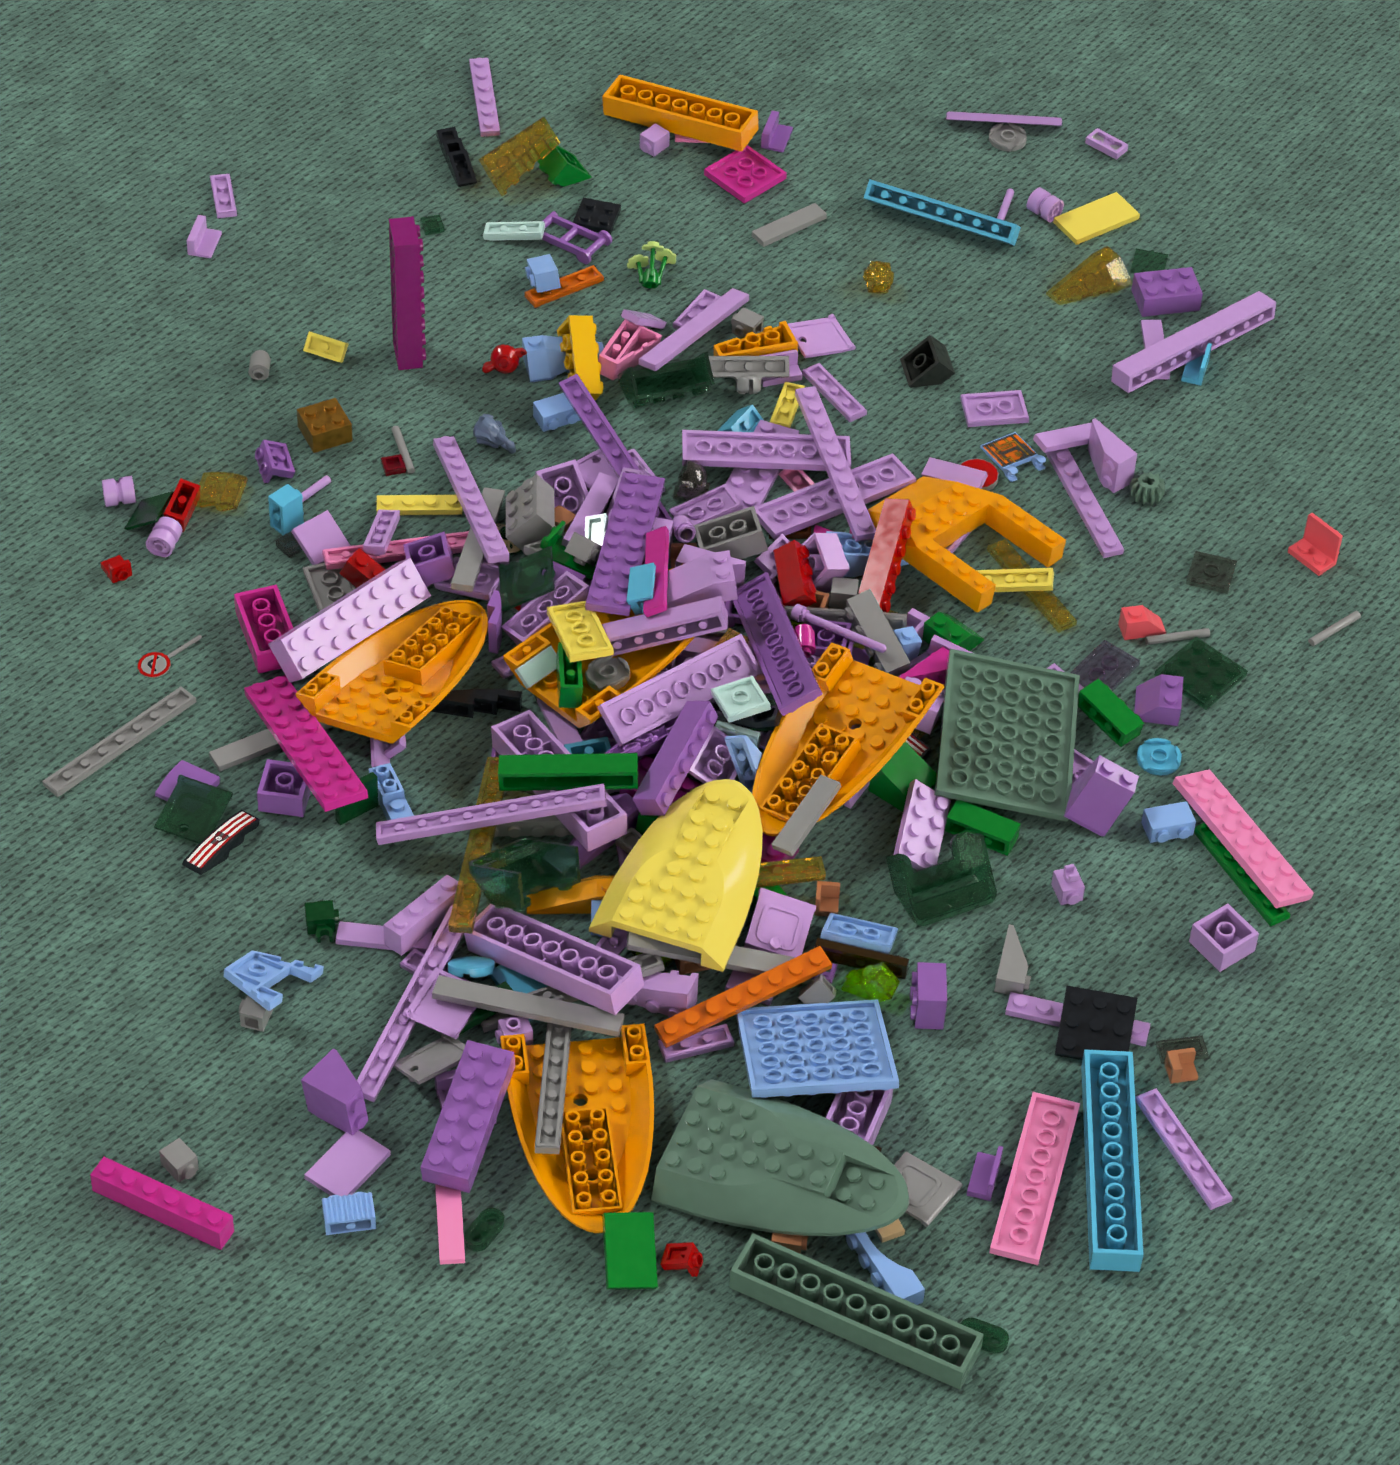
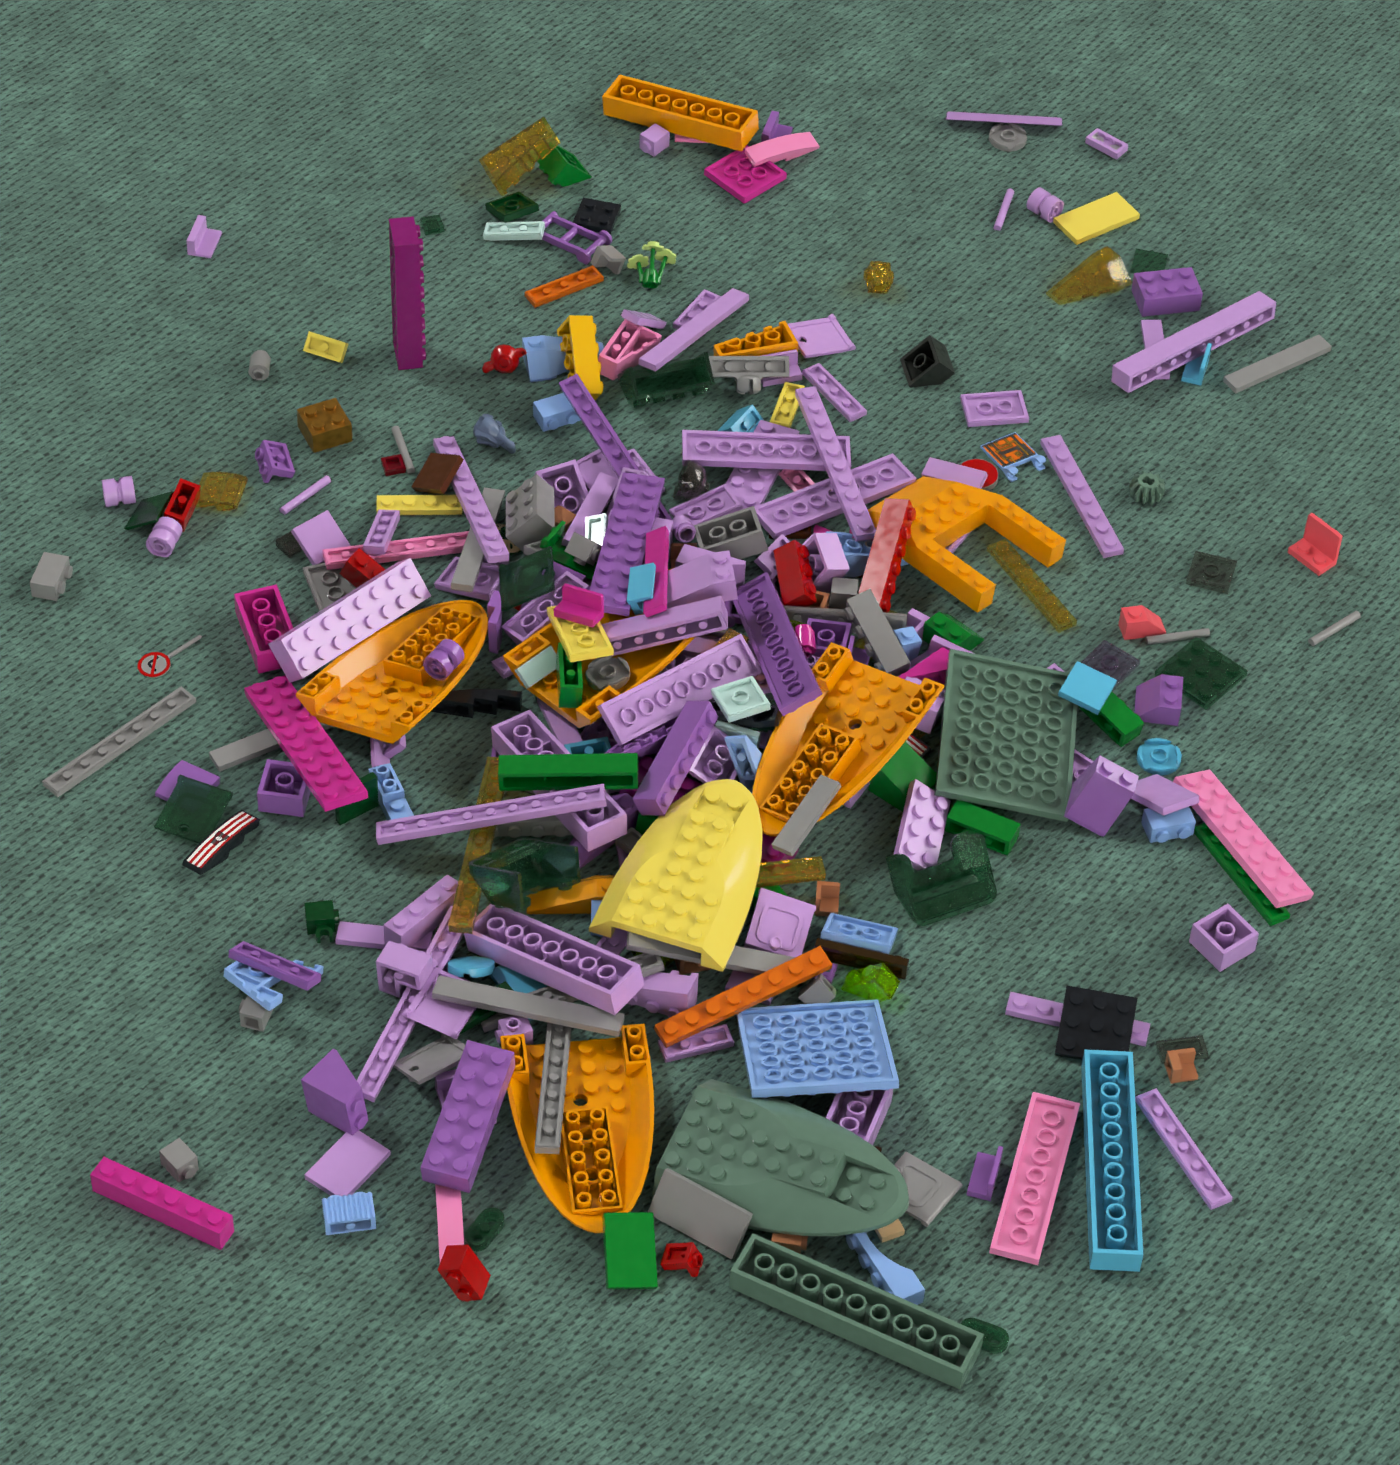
red bracket [100,555,132,583] -> none
lavender tile [210,174,237,218] -> none
medium azure brick [268,484,304,537] -> none
medium lavender brick [403,531,456,587] -> none
black slope [436,127,477,187] -> none
lavender plate [469,58,500,137] -> none
light blue brick [525,254,561,293] -> none
light grey brick [731,307,764,338] -> none
light grey tile [752,203,827,247] -> none
lavender piece [790,604,887,653] -> none
medium azure brick [864,179,1021,246] -> none
medium lavender brick [910,962,947,1029] -> none
light yellow plate [976,568,1054,592] -> none
light grey slope [994,924,1031,995] -> none
lavender tile [1033,421,1102,453] -> none
lavender brick [1051,864,1085,905] -> none
lavender slope [1088,418,1137,493] -> none
none -> light grey brick [30,552,73,601]
none -> medium lavender tile [228,941,321,991]
none -> lavender brick [376,941,433,998]
none -> reddish brown tile [411,453,464,494]
none -> medium lavender wheel [423,639,465,681]
none -> red brick [438,1244,491,1302]
none -> dark green tile [485,191,539,223]
none -> dark pink panel [554,583,604,627]
none -> light grey panel [590,245,626,274]
none -> light grey tile [648,1168,753,1259]
none -> bright pink slope [744,132,819,167]
none -> medium azure tile [1058,661,1117,715]
none -> lavender tile [1131,774,1199,816]
none -> light grey tile [1223,335,1332,394]

